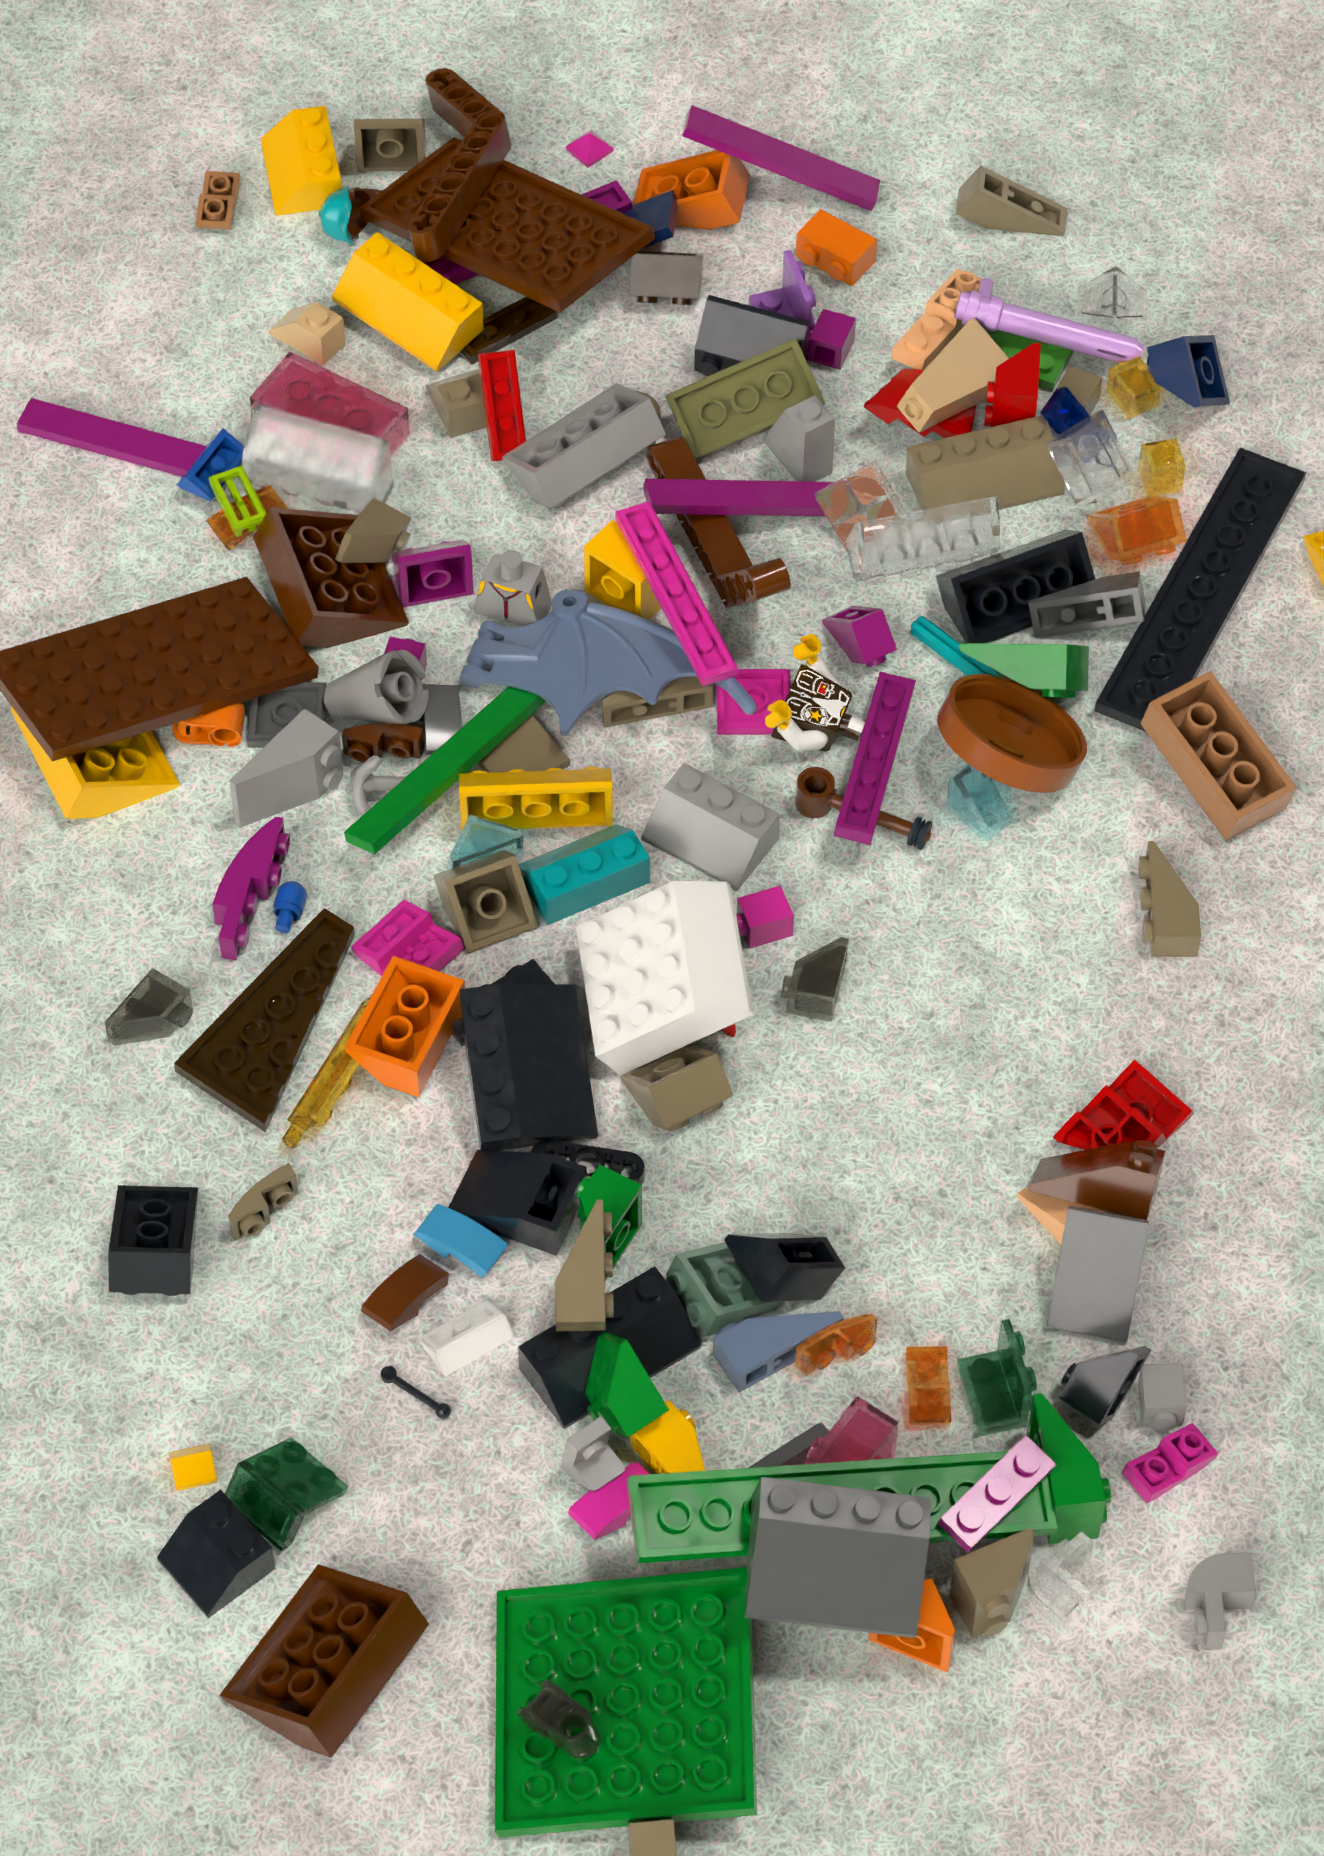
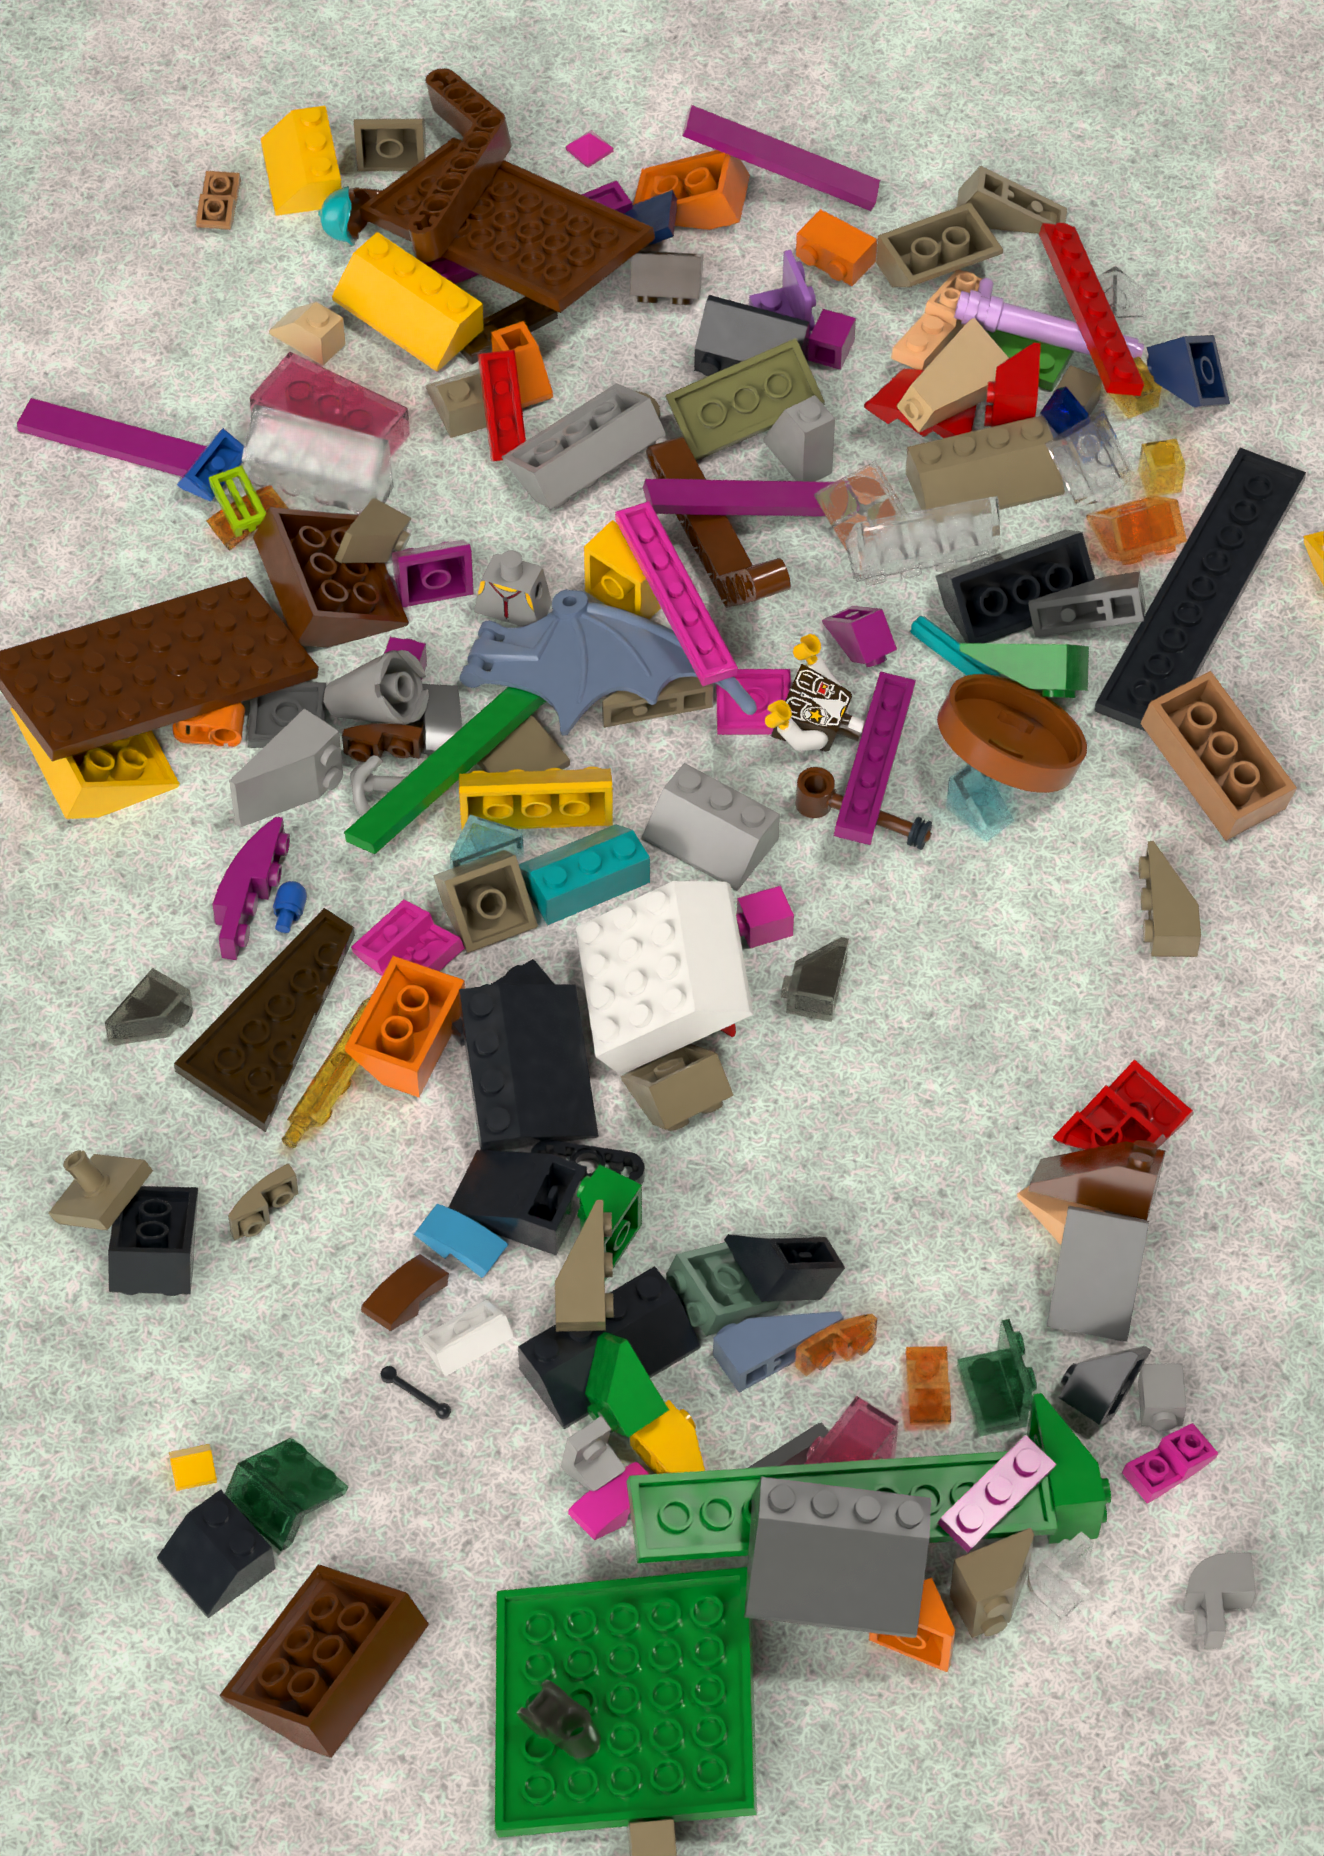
none -> dark tan tile [48,1150,153,1231]
none -> orange slope [491,321,553,409]
none -> dark tan slope [876,202,1003,287]
none -> red plate [1039,222,1145,396]

